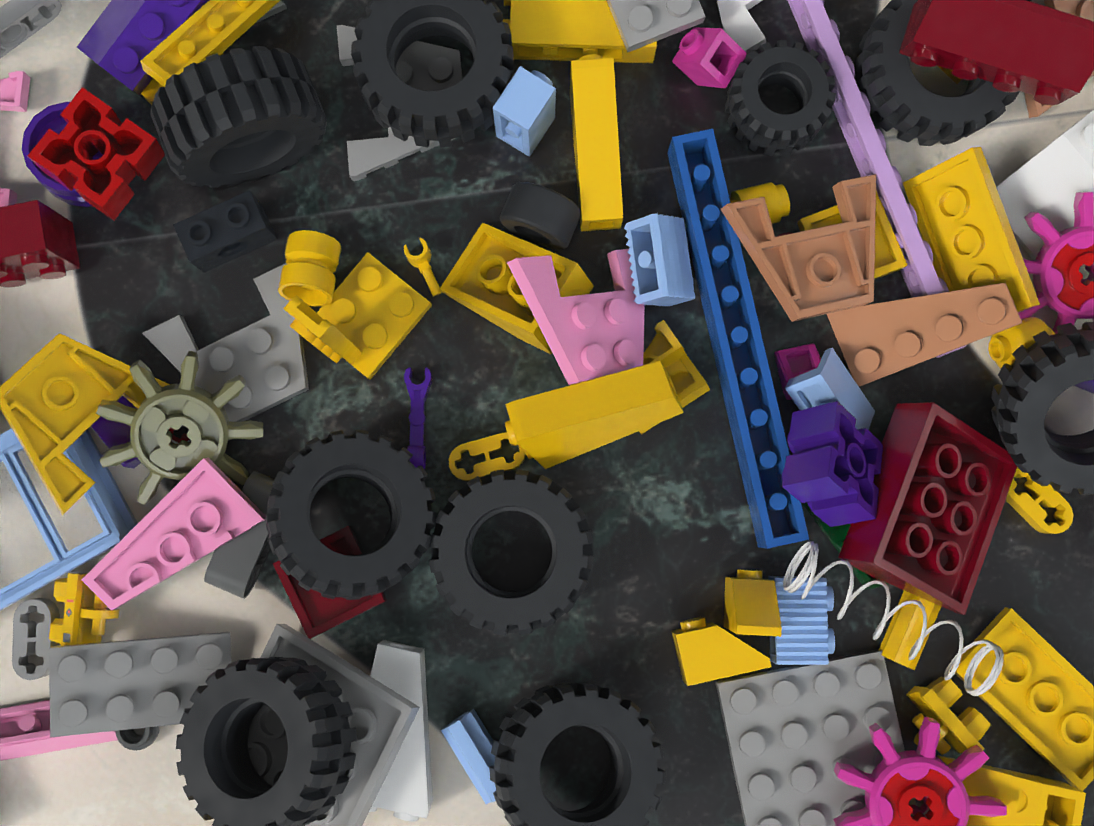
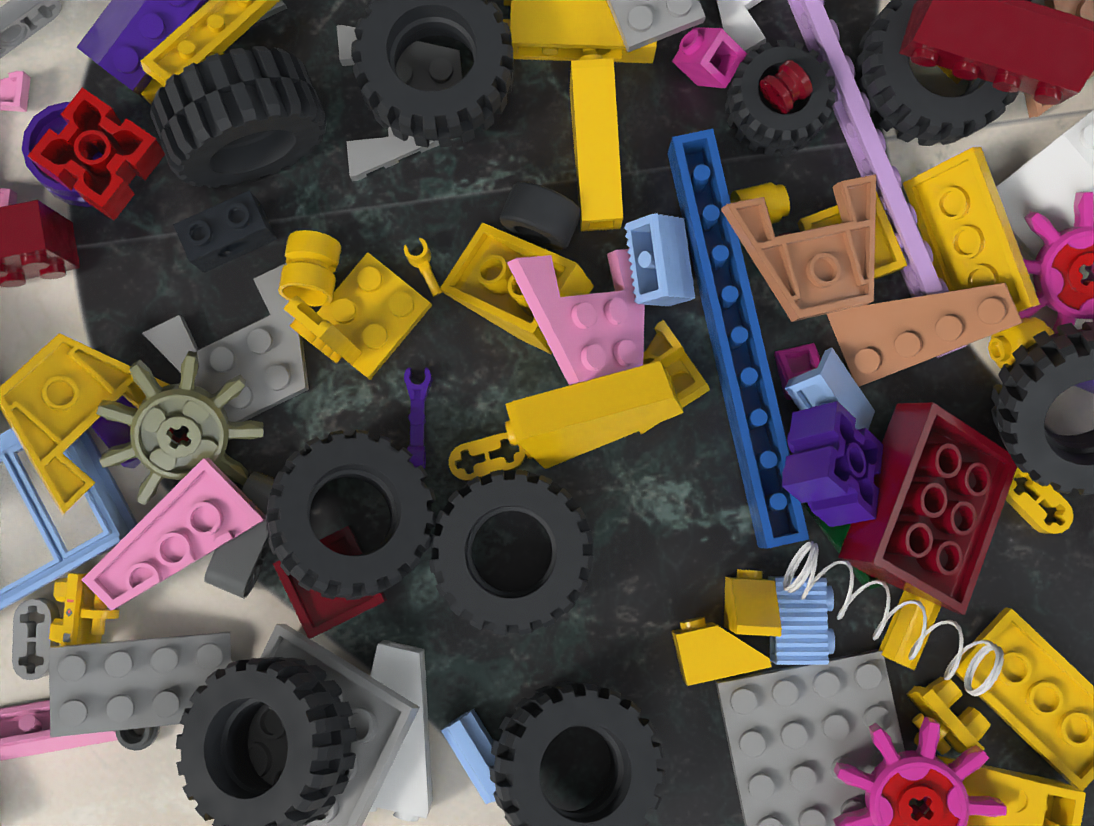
light blue brick [492,66,556,157] -> none
none -> dark red wheel [759,60,813,114]

